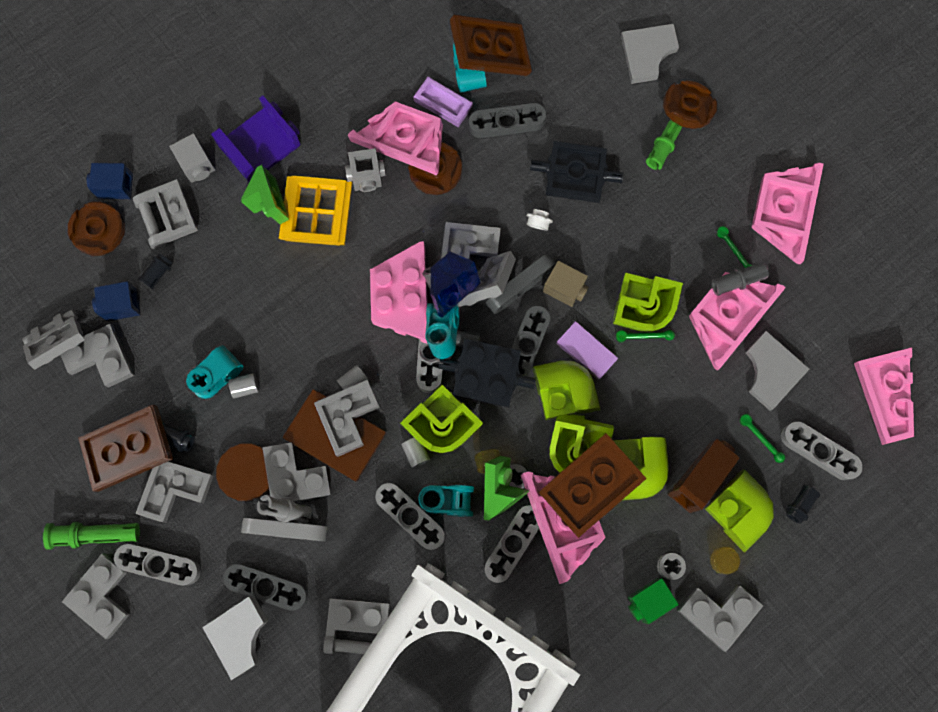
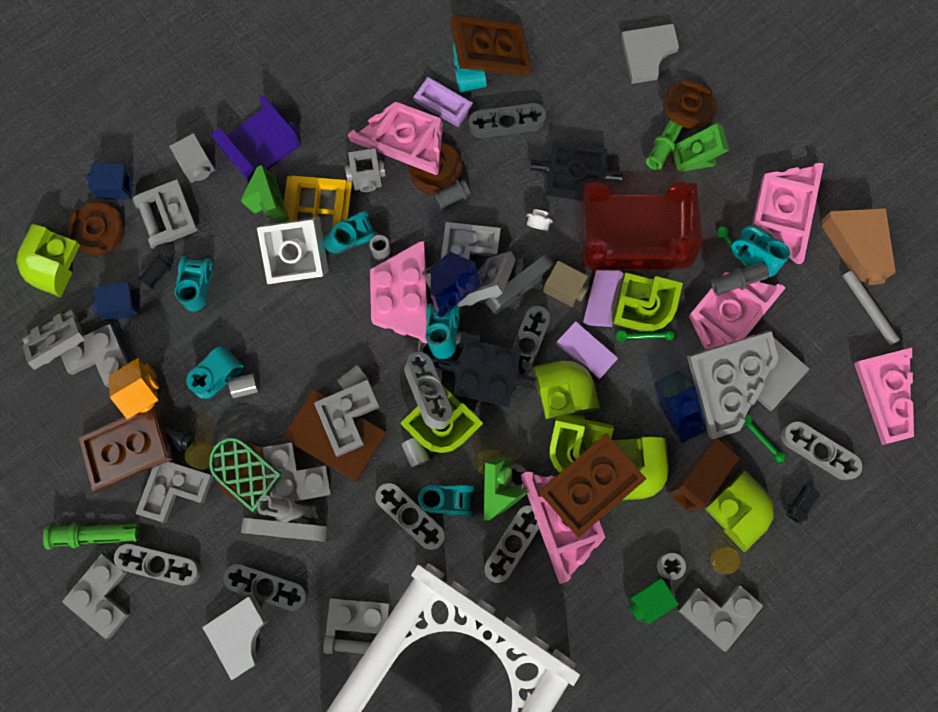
none -> lime brick [16,224,80,297]
none -> light orange brick [108,358,159,419]
none -> teal piece [175,255,213,312]
none -> clear yellow piece [185,442,213,470]
none -> green window [209,438,283,512]
none -> white brick [257,217,329,284]
none -> teal piece [323,210,379,254]
none -> light grey hinge [369,235,391,261]
none -> light grey beam [404,352,452,429]
none -> dark grey pin [434,180,471,209]
none -> clear red windscreen [582,181,703,270]
none -> lavender tile [583,270,625,327]
none -> clear blue slope [654,371,707,443]
none -> bright green slope [673,124,729,172]
none -> light grey plate [687,331,779,439]
none -> teal piece [731,225,791,277]
none -> medium nougat slope [821,208,896,285]
none -> light grey bar [843,270,900,346]

